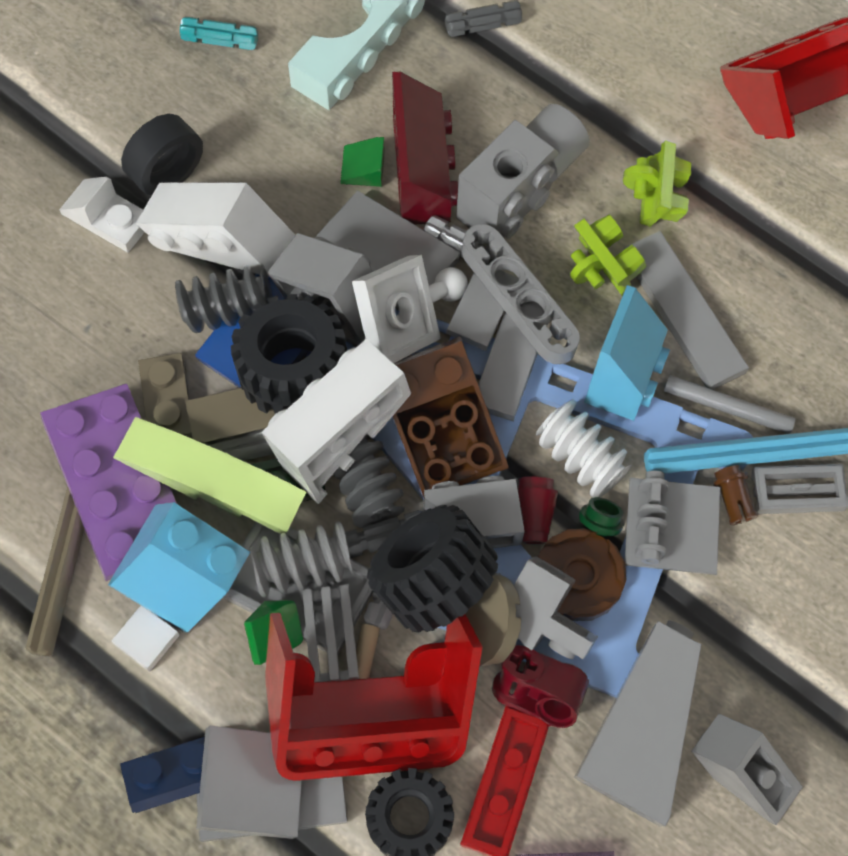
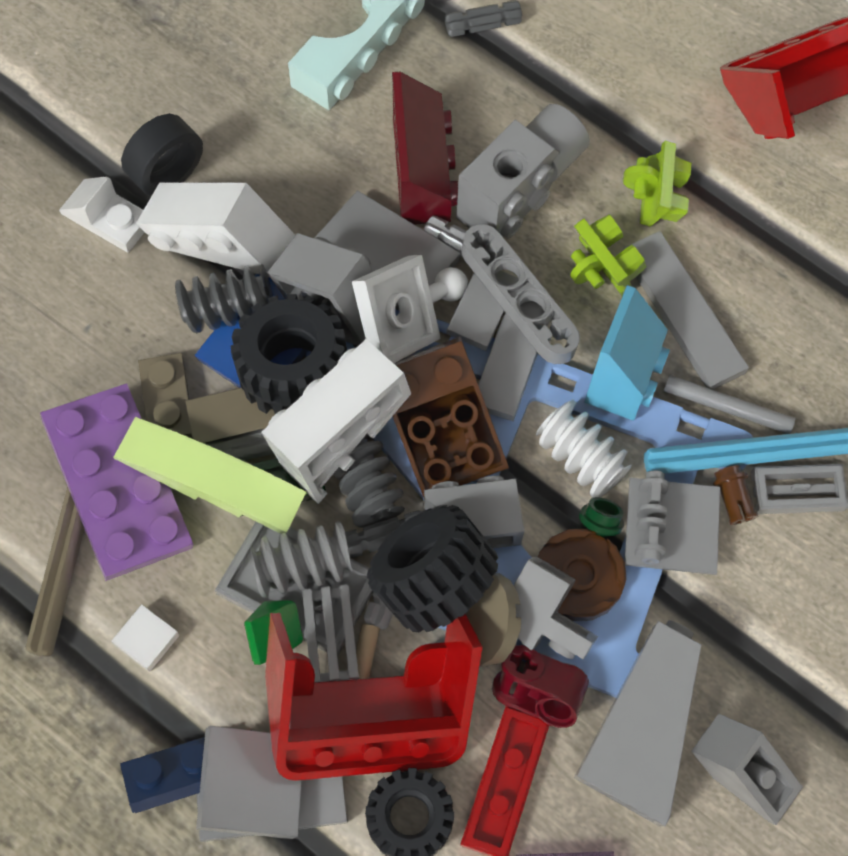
medium azure slope [108,502,250,632] -> none
teal axle [180,16,258,50] -> none
green slope [340,137,385,187] -> none
dark red cone [517,477,558,545] -> none

